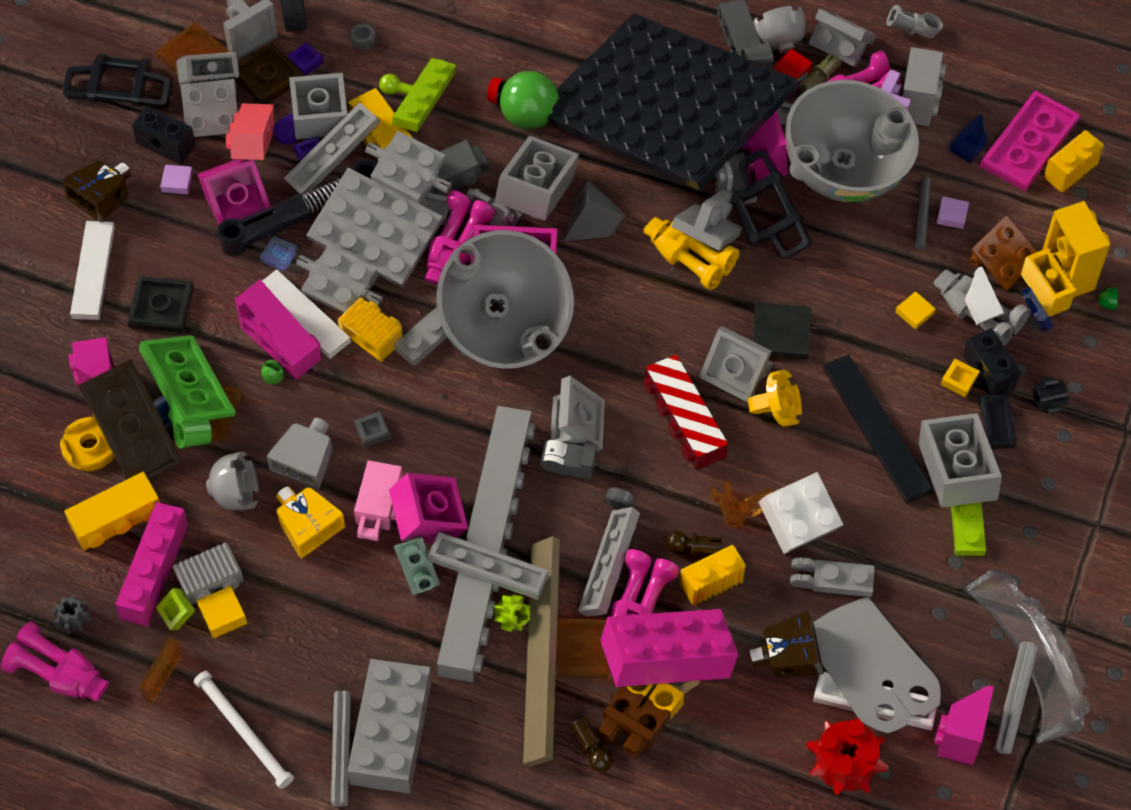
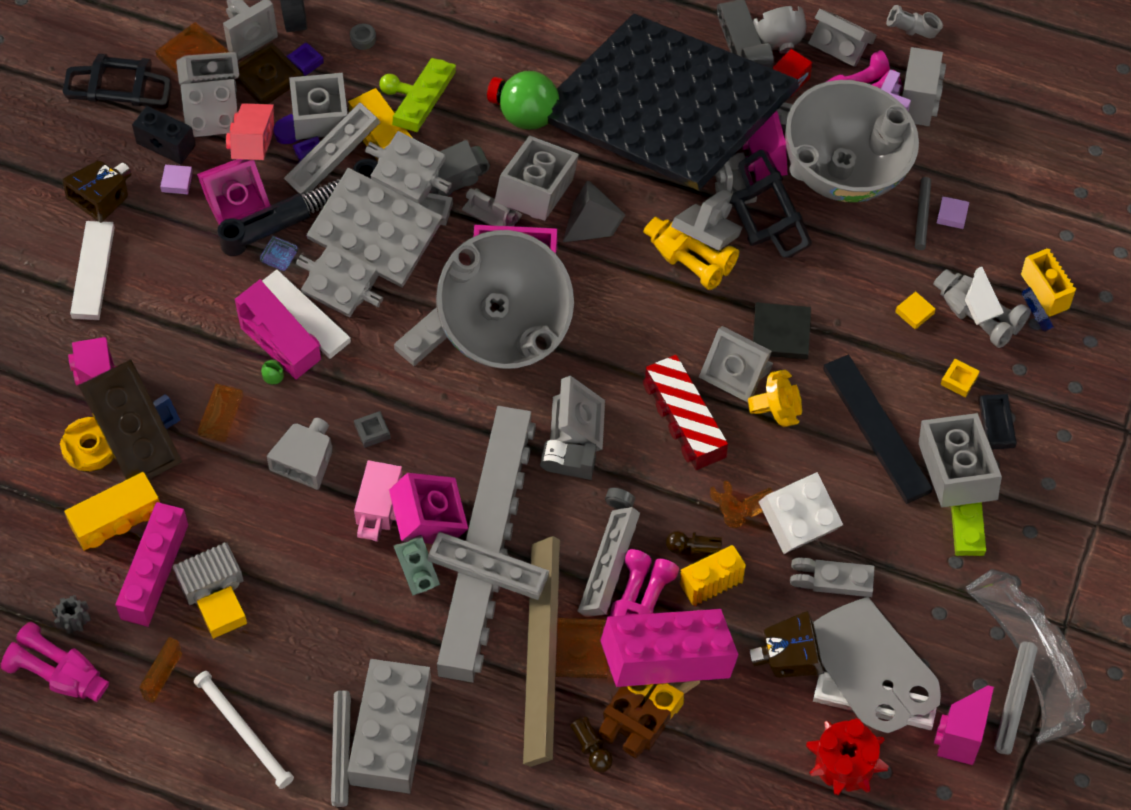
pearl dark grey tile [127,276,194,333] -> none
bright green hinge [139,335,236,448] -> none
lime plate [156,588,195,630] -> none
light grey cylinder [206,452,259,511] -> none
yellow torso [276,486,345,559] -> none
yellow brick [338,298,403,362] -> none
dark pink piece [424,191,496,285] -> none
lime gear [494,594,530,632] -> none
olive axle [799,53,842,93] -> none
clear blue tile [949,114,988,164] -> none
black brick [963,328,1021,395] -> none
dark orange hinge [970,216,1037,291] -> none
dark pink tile [979,91,1081,192] -> none
black gear [1033,376,1069,413] -> none
yellow brick [1043,201,1110,297] -> none
yellow brick [1044,131,1103,192] -> none
green hinge [1098,288,1118,310] -> none

